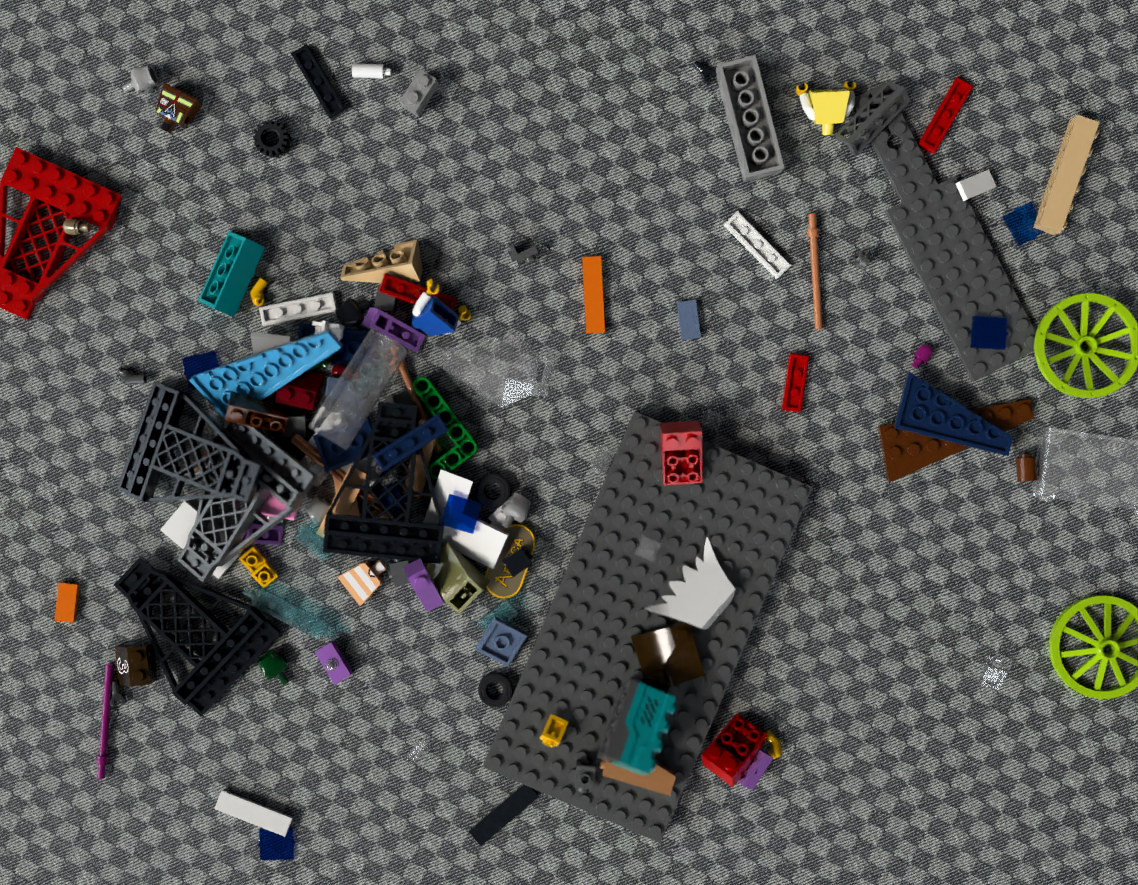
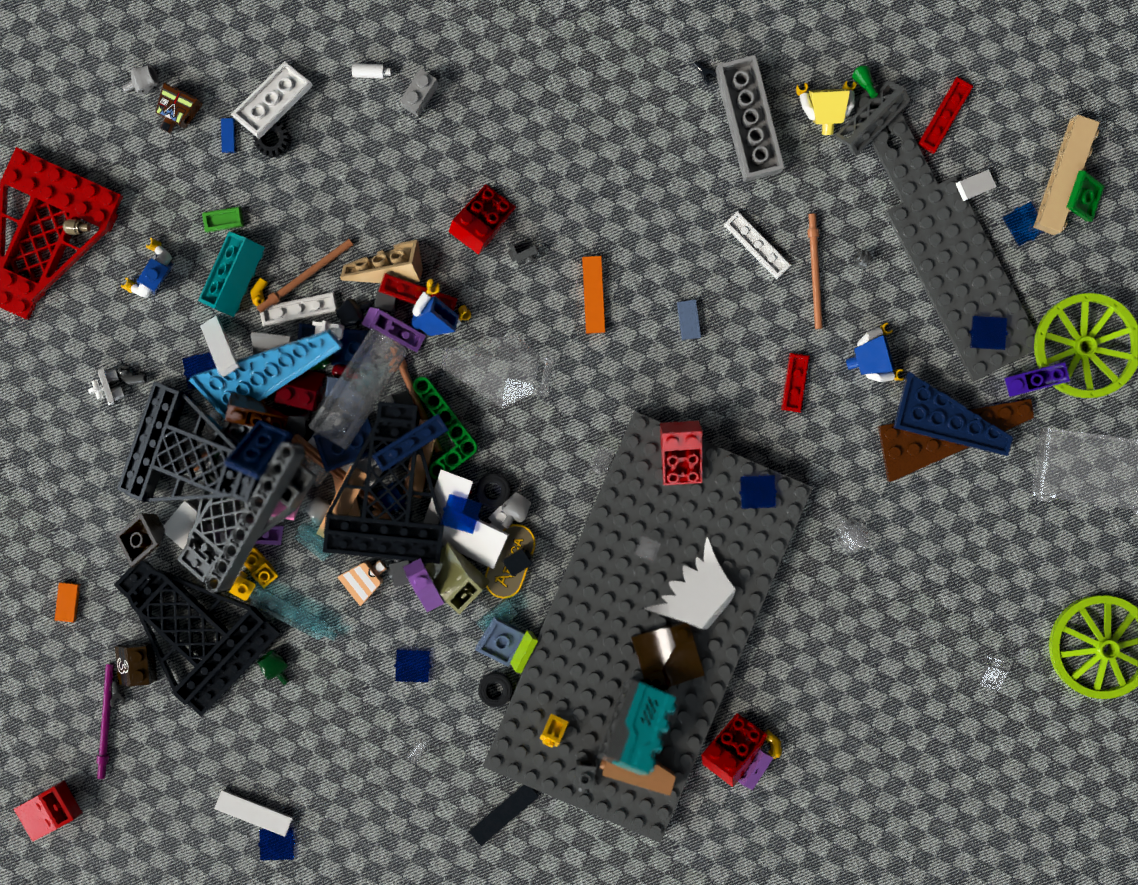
black tile [291,44,347,121] -> none
medium lavender piece [315,640,353,685] -> none
magenta cylinder [911,344,933,369] -> none
reddish brown brick [1016,453,1038,481] -> none
none -> red slope [14,780,83,842]
none -> white hips [88,369,124,405]
none -> dark brown slope [115,513,165,567]
none -> torso [121,238,174,297]
none -> white tile [200,316,239,377]
none -> bright green tile [202,207,244,233]
none -> dark grey beam [205,443,305,592]
none -> blue piece [221,118,236,153]
none -> dark blue tile [224,420,293,480]
none -> yellow bracket [229,571,256,601]
none -> white tile [231,61,313,139]
none -> nougat bar [256,239,353,313]
none -> clear blue piece [394,649,431,683]
none -> red slope [448,184,516,255]
none -> lime tile [510,630,538,674]
none -> clear blue piece [739,475,777,509]
none -> clear plant [834,518,870,553]
none -> blue torso [846,323,904,382]
none -> green cone [852,66,878,99]
none -> dark purple slope [1004,362,1070,397]
none -> green tile [1066,171,1105,222]

